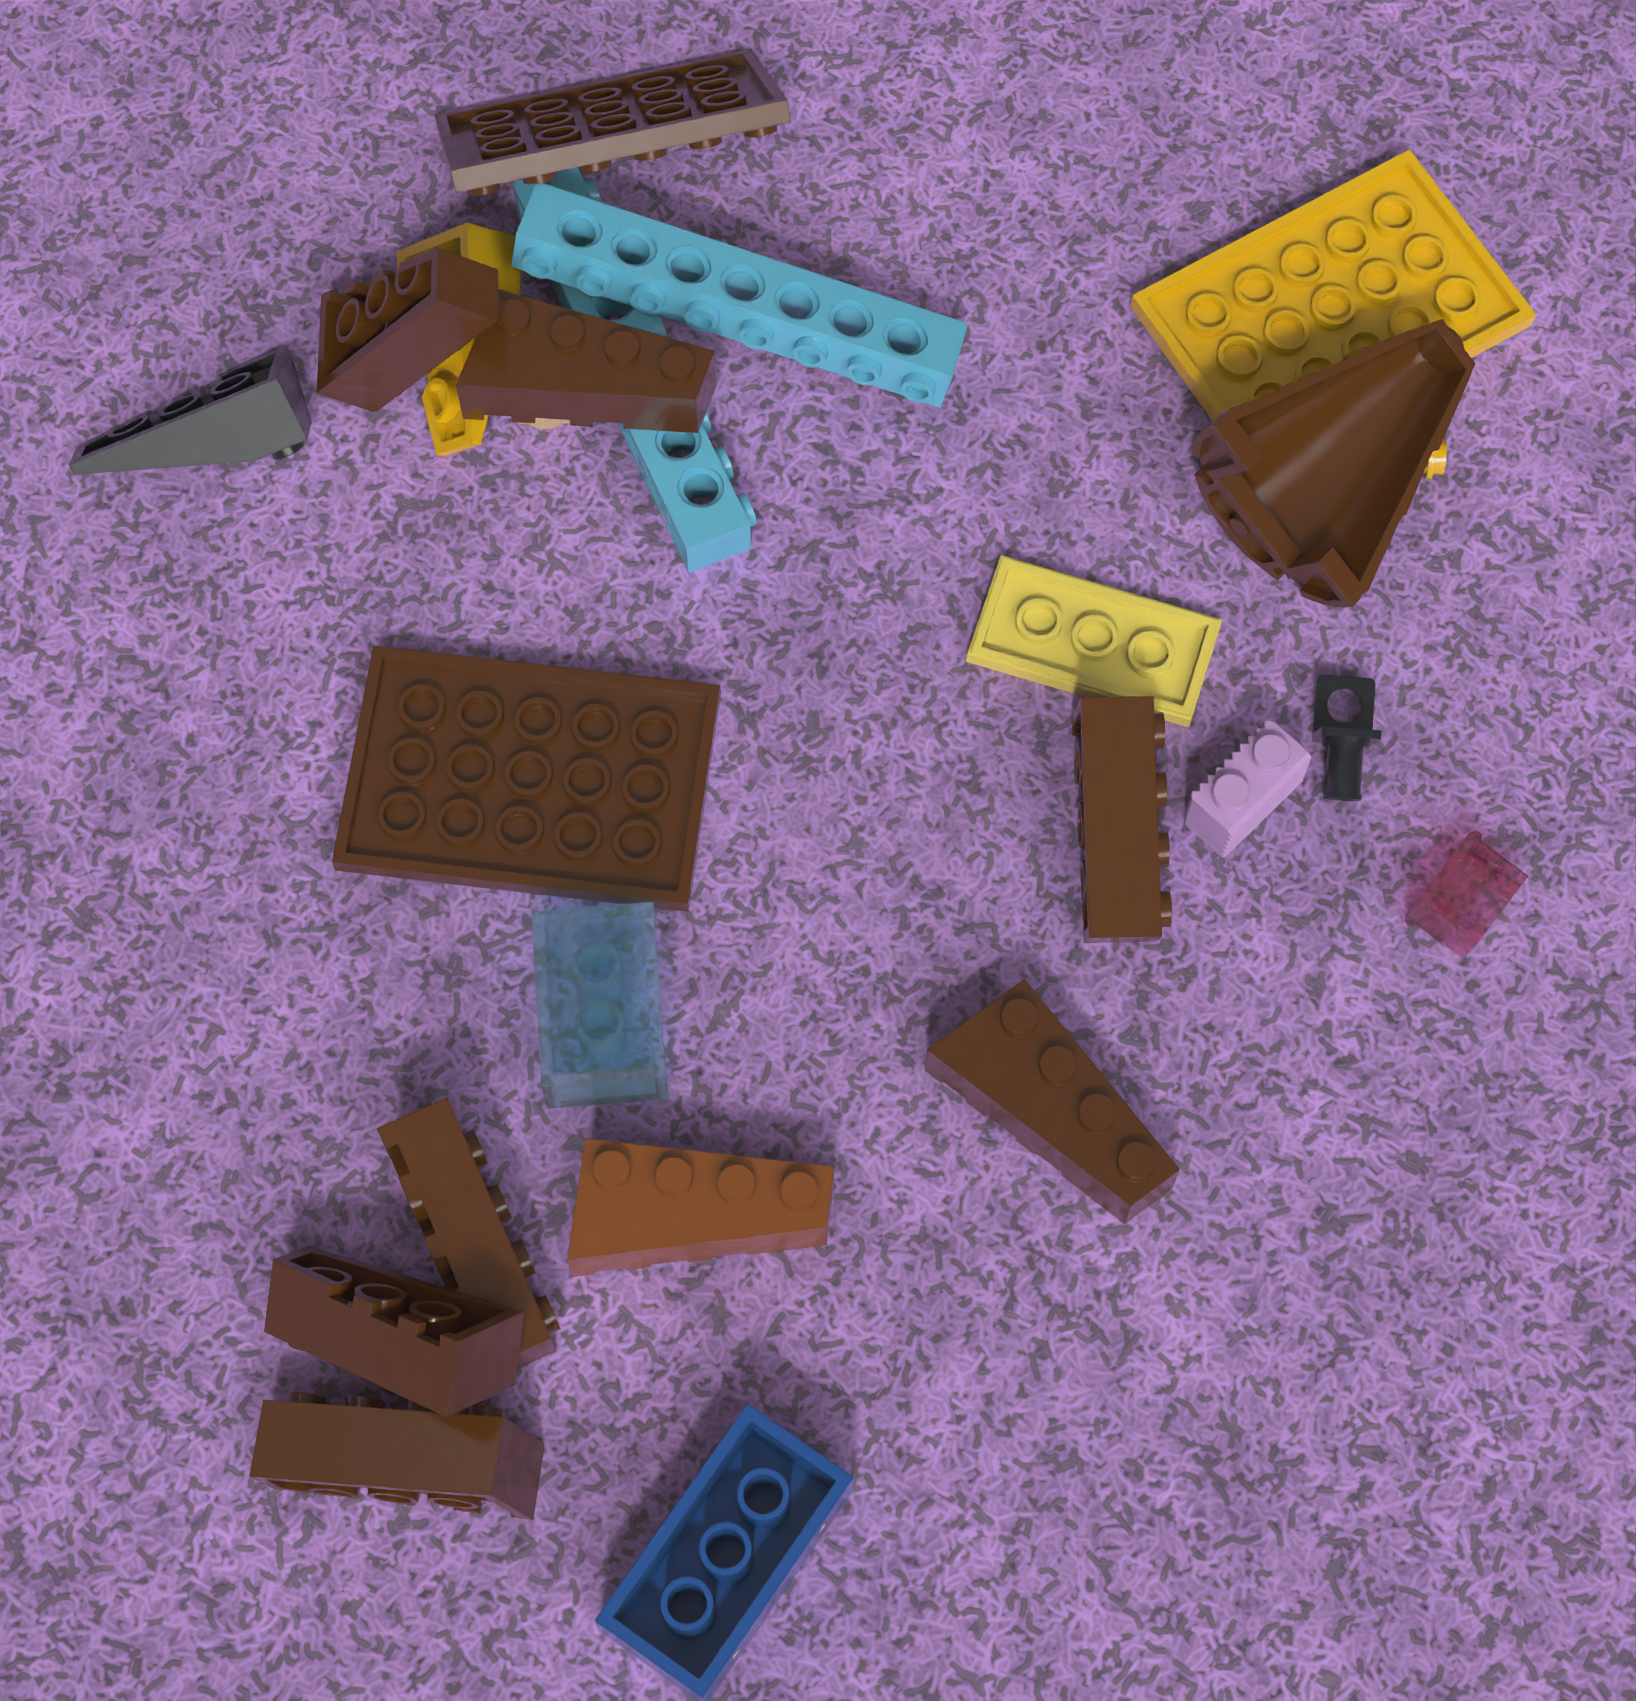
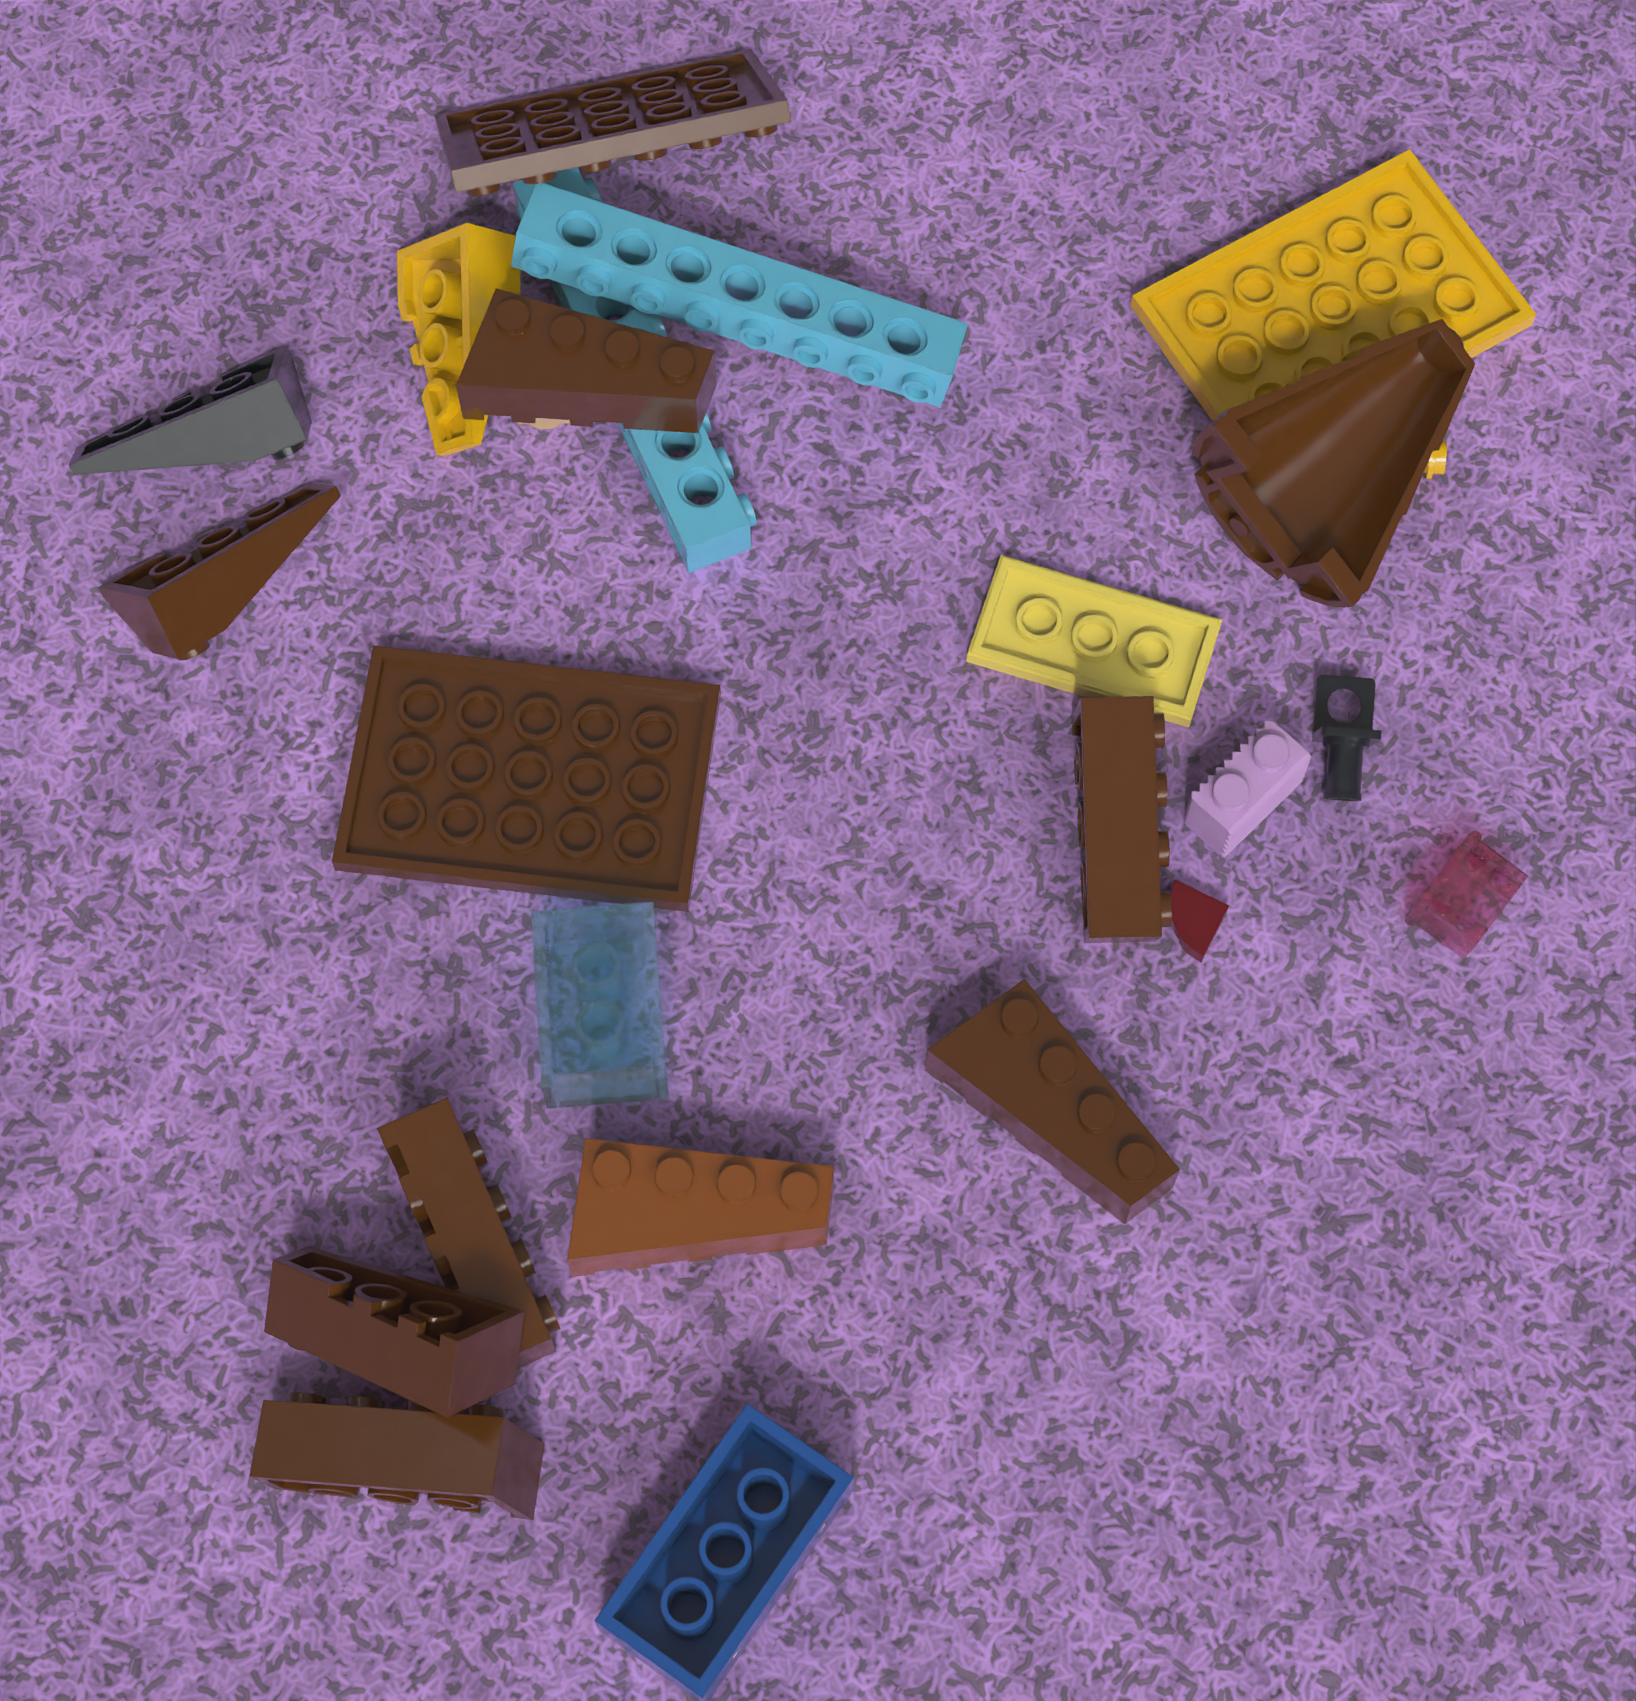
reddish brown wedge [317,247,502,412] -> none
none -> reddish brown wedge [98,483,341,660]
none -> dark red tile [1170,880,1229,963]

